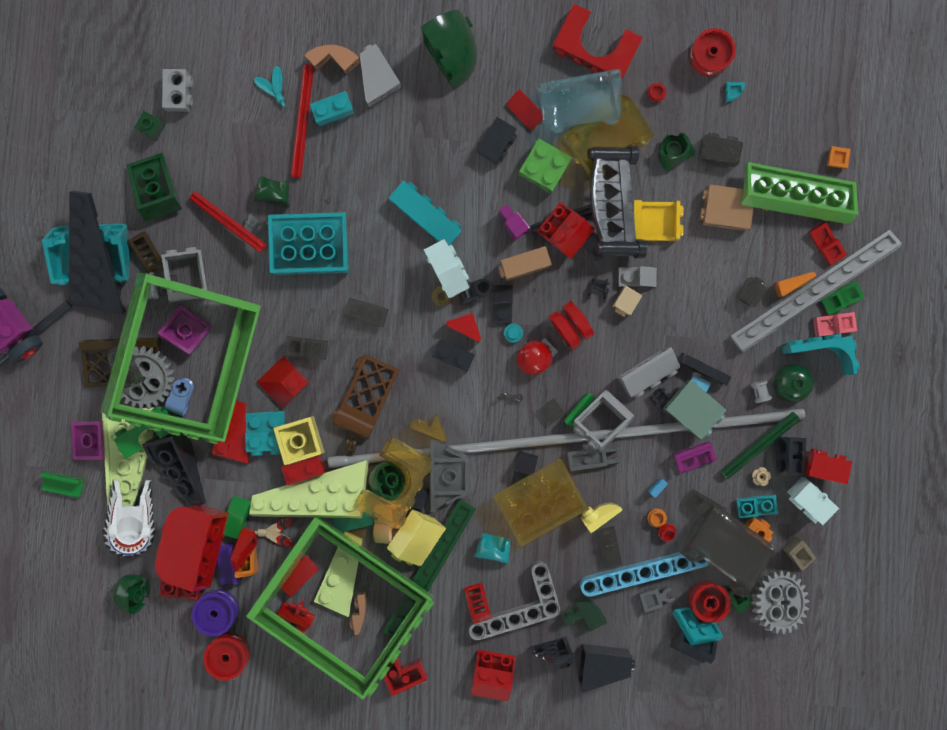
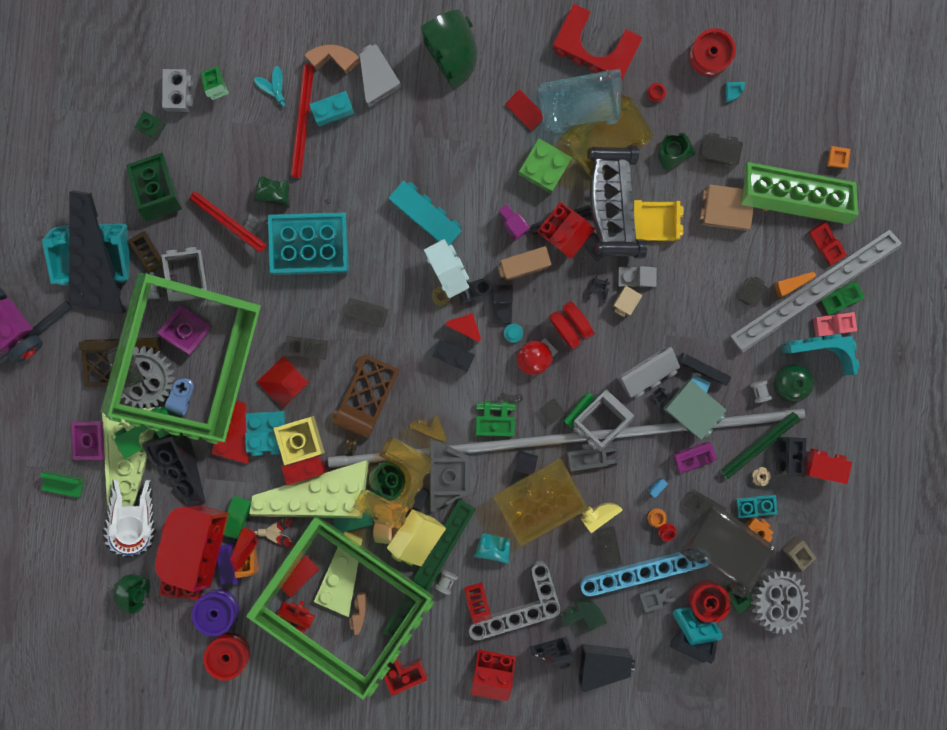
black brick [477,117,518,165] -> none
light aqua brick [787,477,839,525] -> none
none -> green slope [201,66,229,100]
none -> light grey bush [435,570,458,595]
none -> green plate [476,401,515,436]

